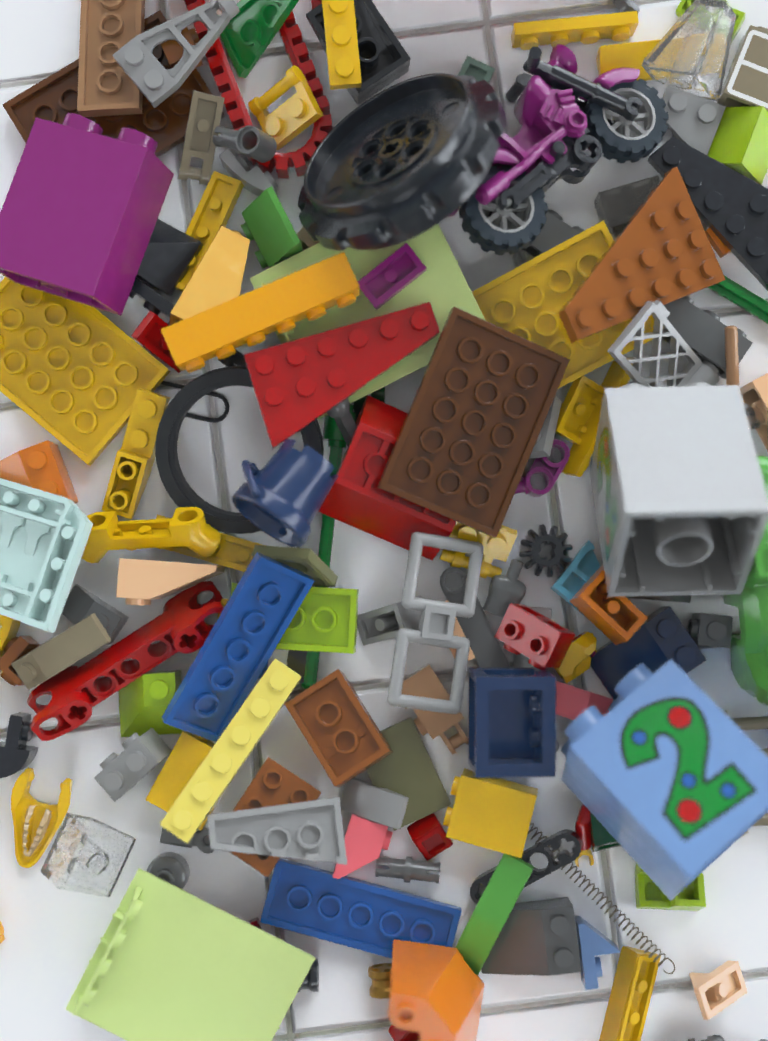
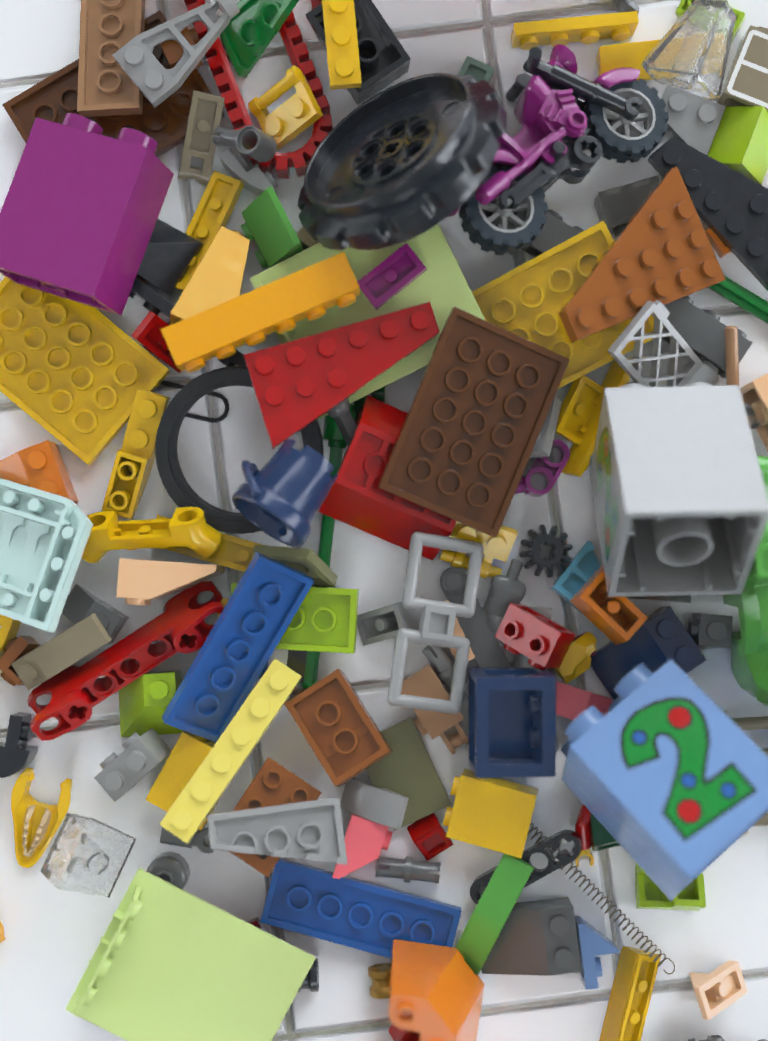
none -> light grey pin [421,645,468,701]

